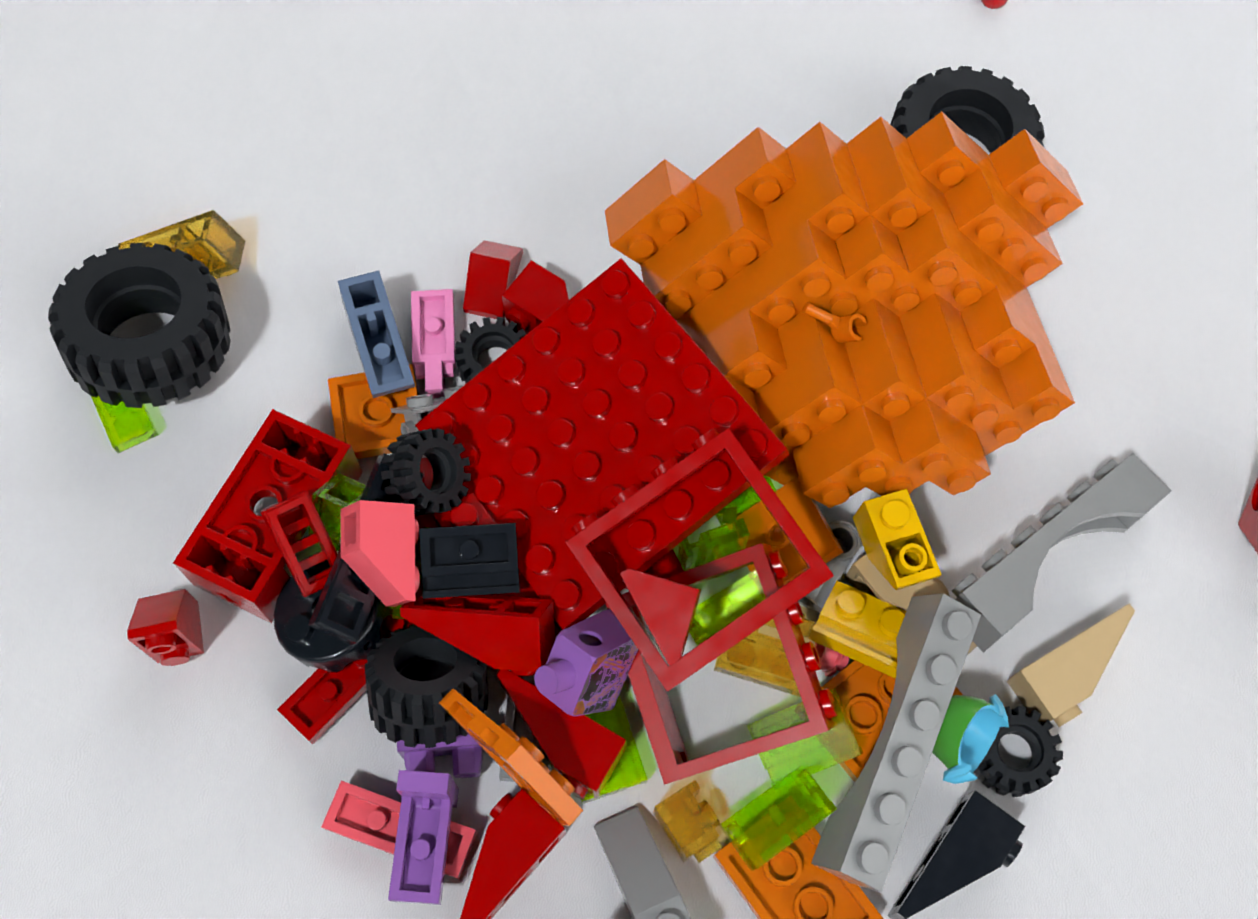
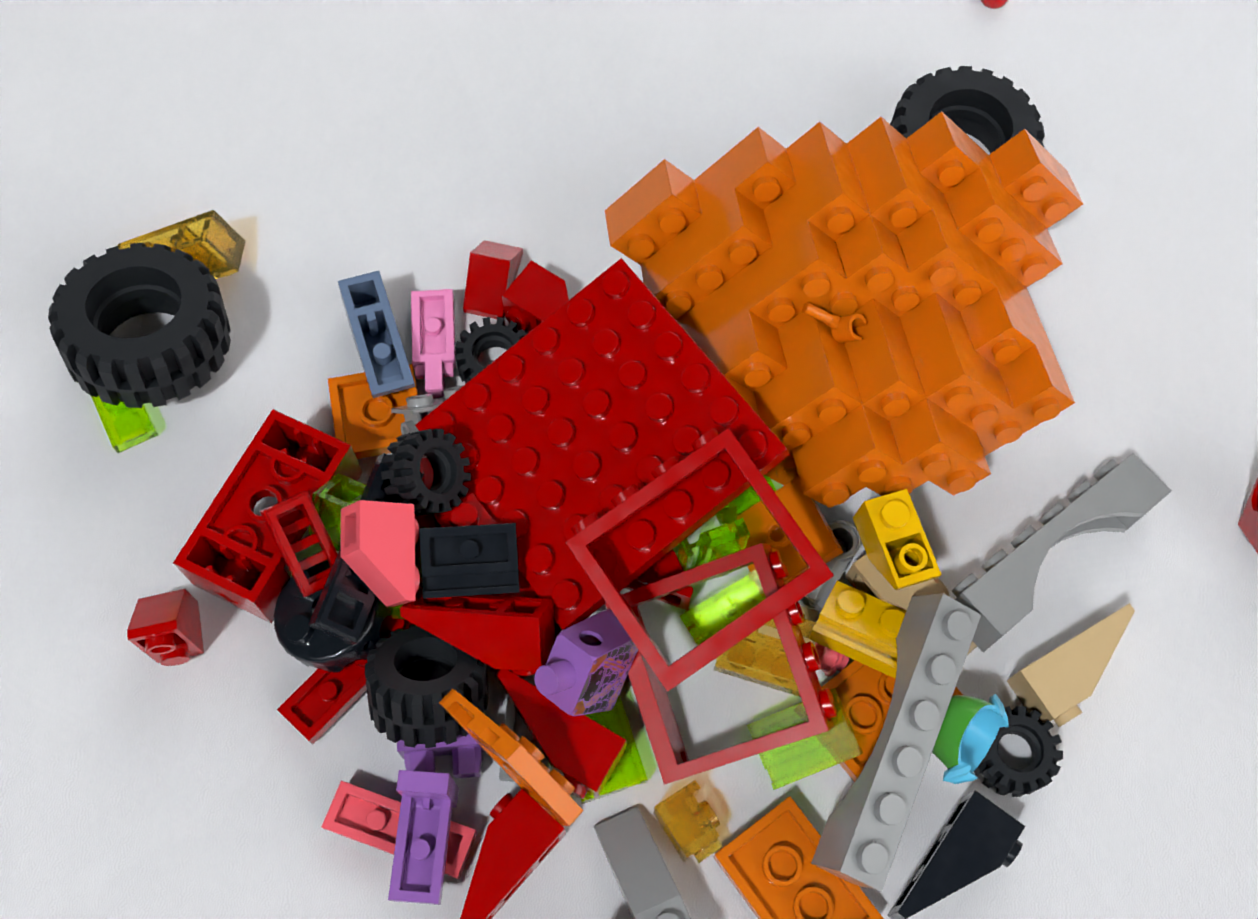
red slope [620,569,702,666] -> none
clear neon green hinge [719,768,837,871] -> none

